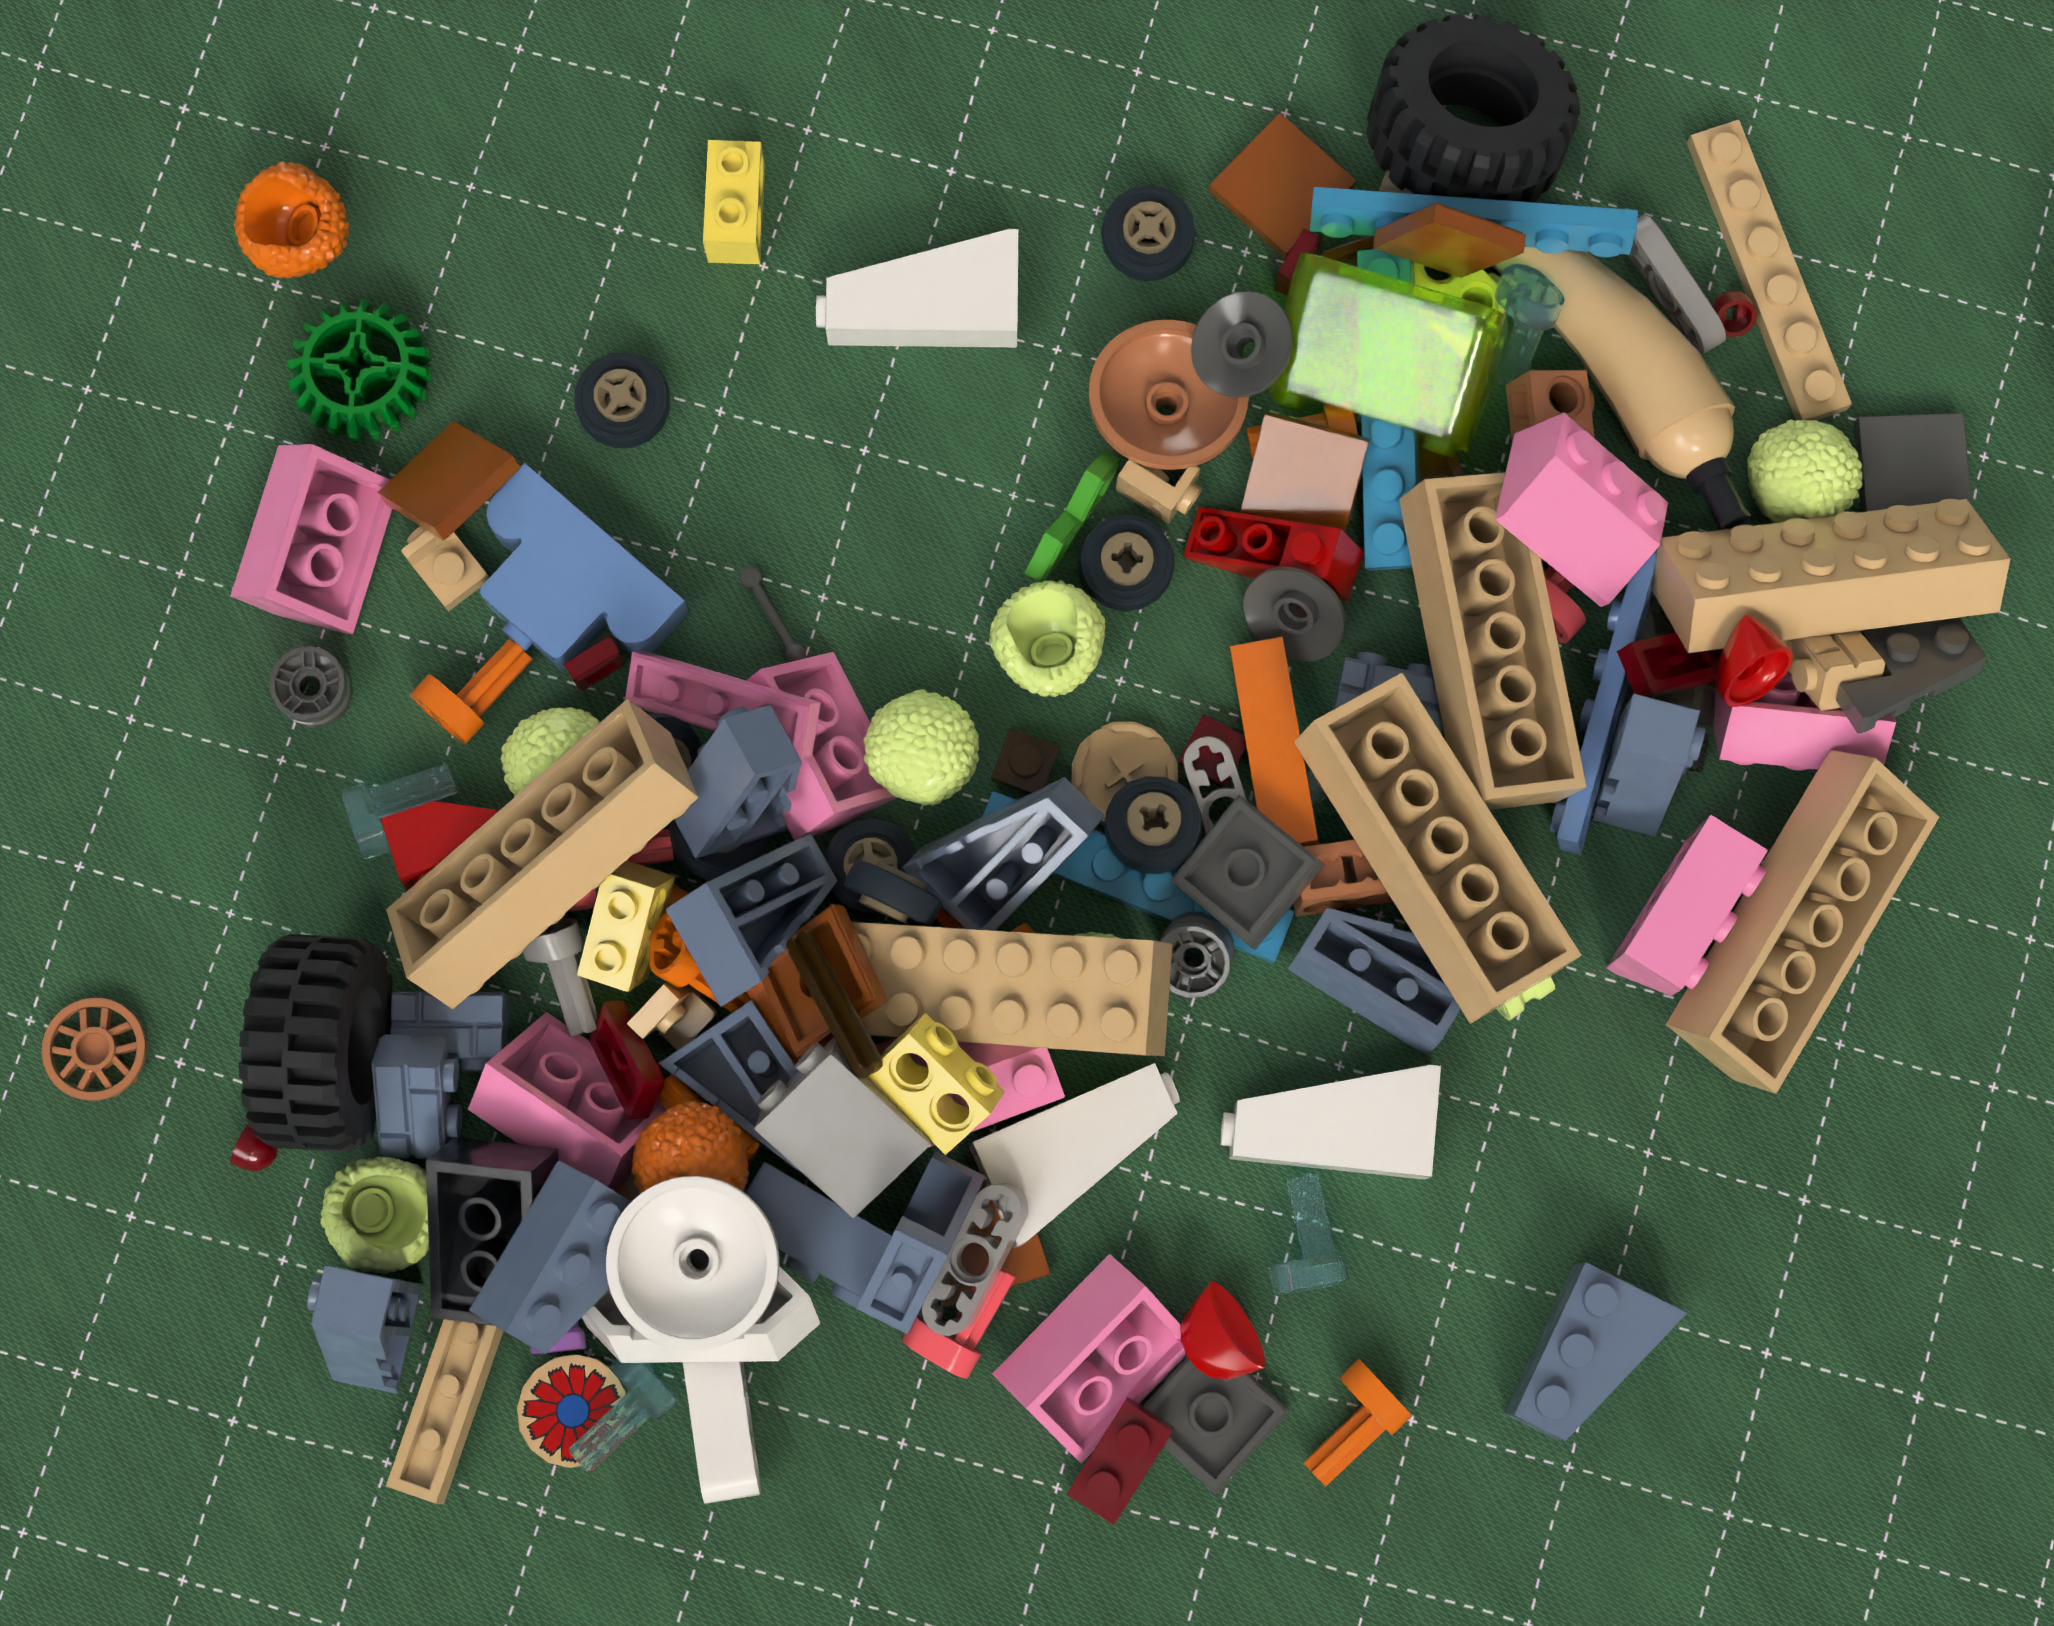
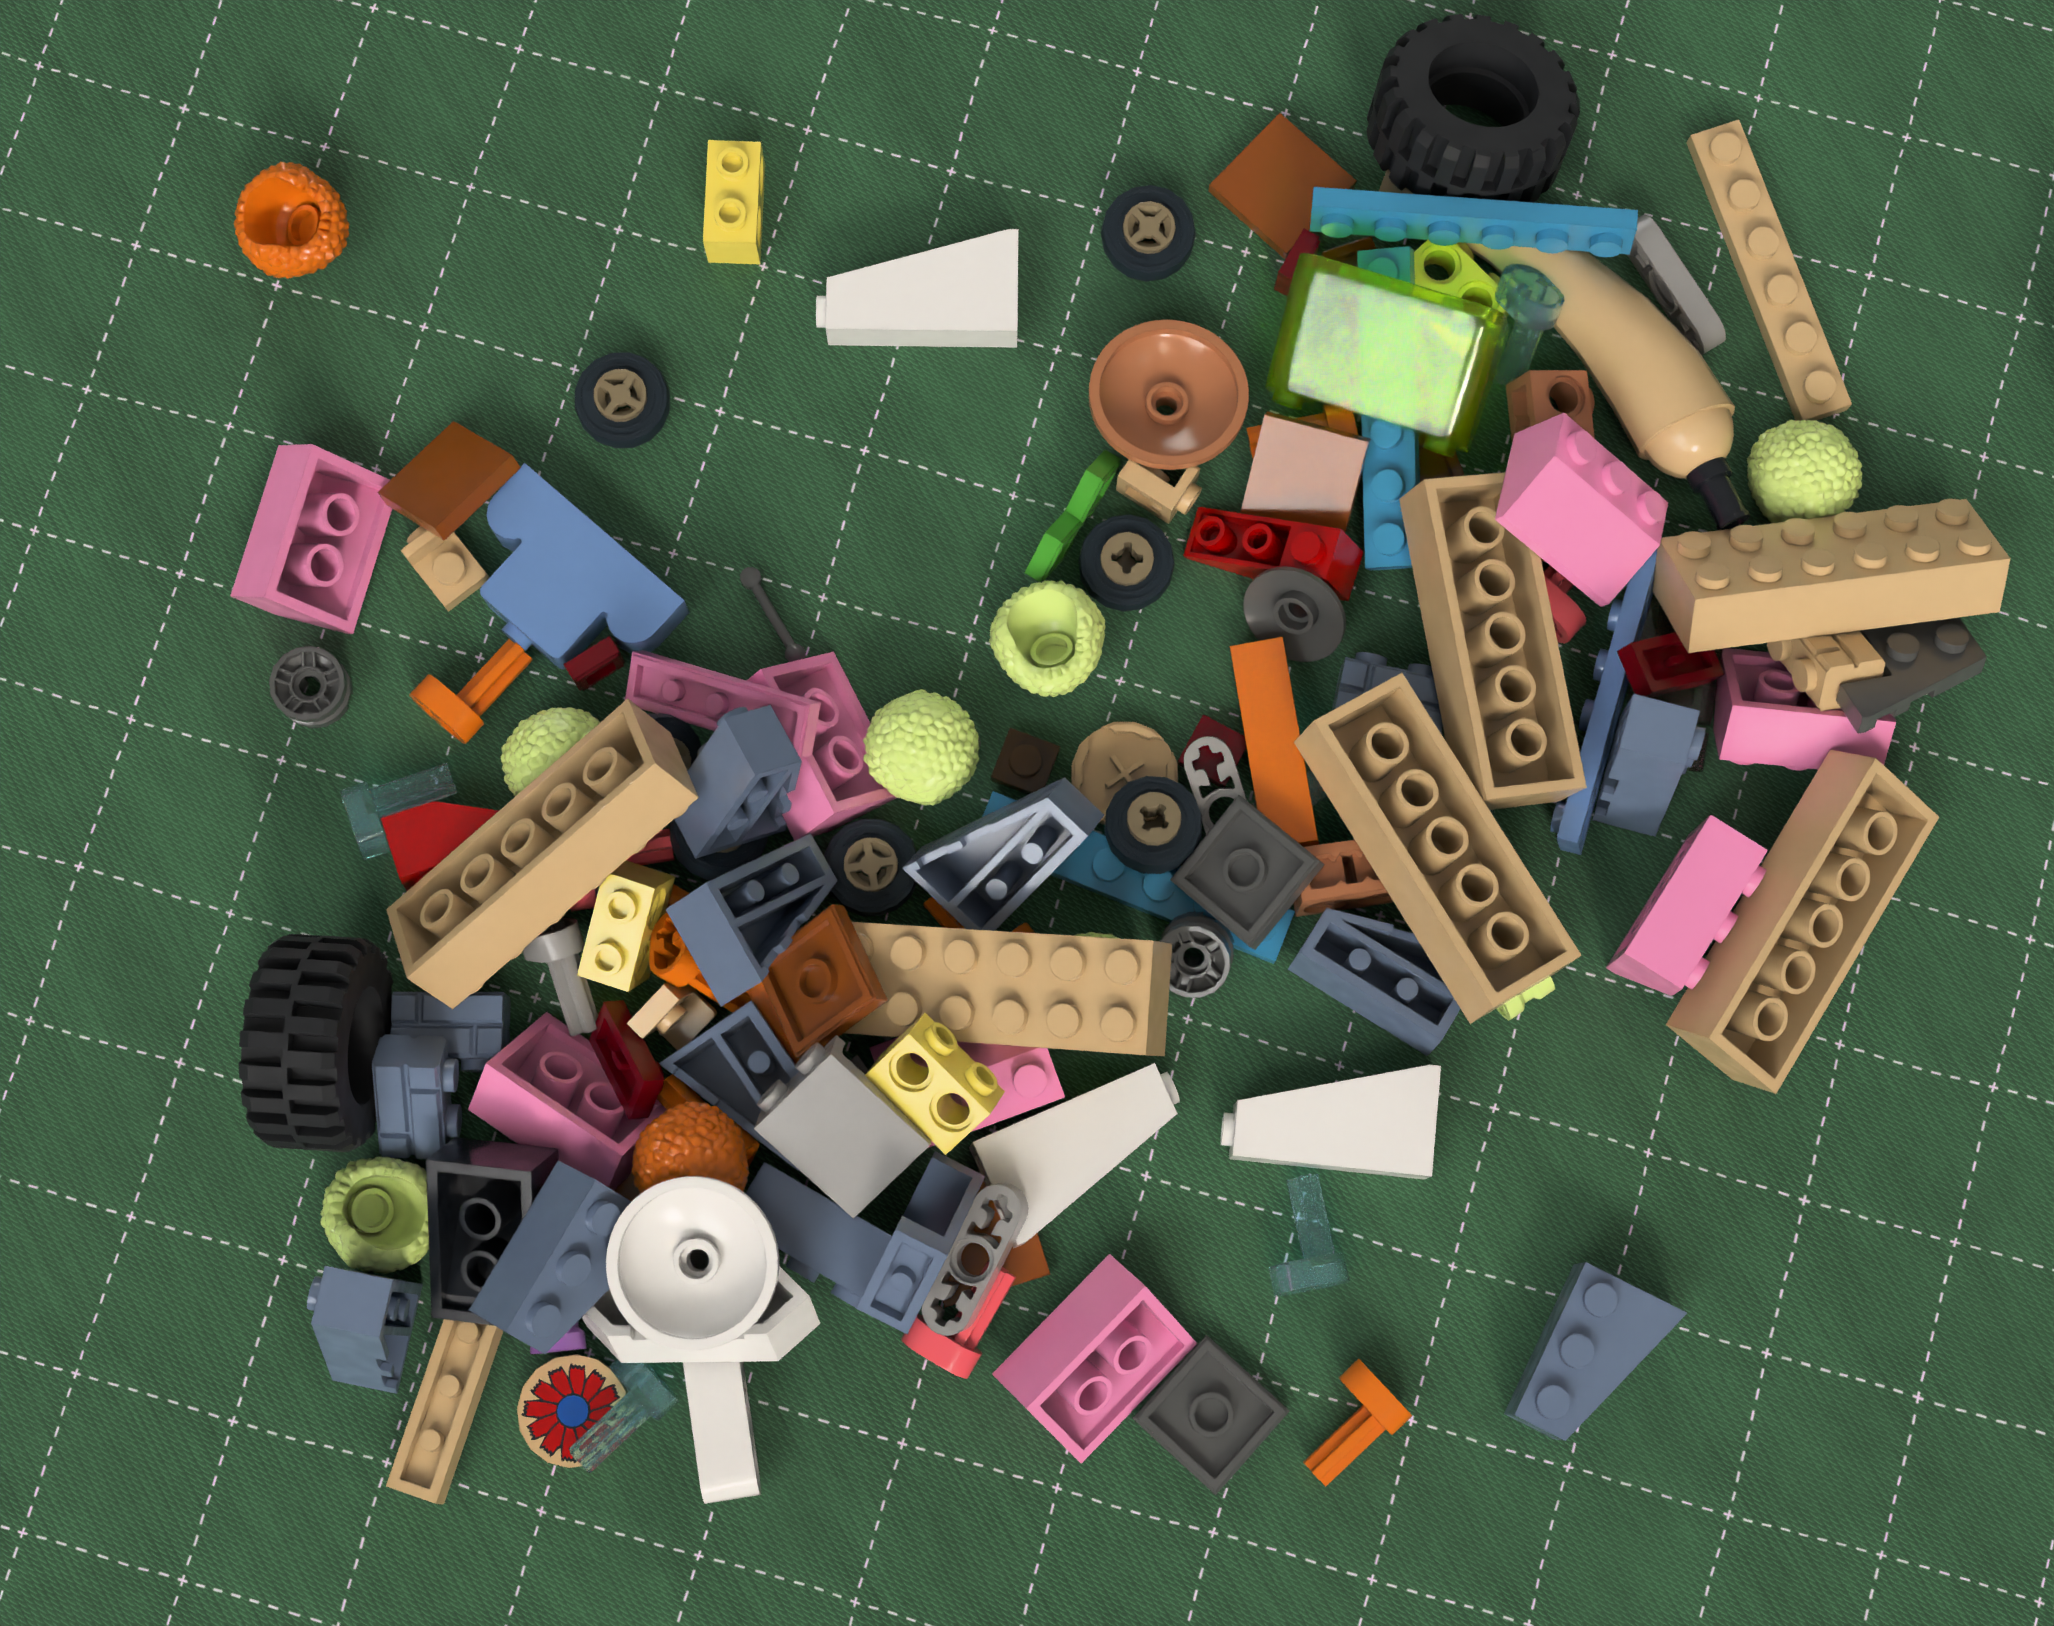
nougat wheel [42,998,149,1101] -> none
dark red hinge [230,1124,278,1172] -> none
green gear [287,298,433,443] -> none
dark brown axle [786,930,883,1078] -> none
black wheel [844,860,942,927] -> none
dark red plate [1067,1397,1175,1525] -> none
red piece [1180,1281,1266,1380] -> none
dark grey dish [1191,291,1293,398] -> none
dark orange tile [1373,203,1526,278] -> none
dark red hinge [1712,291,1757,337] -> none
red piece [1716,615,1793,707] -> none
dark grey tile [1854,413,1972,512] -> none

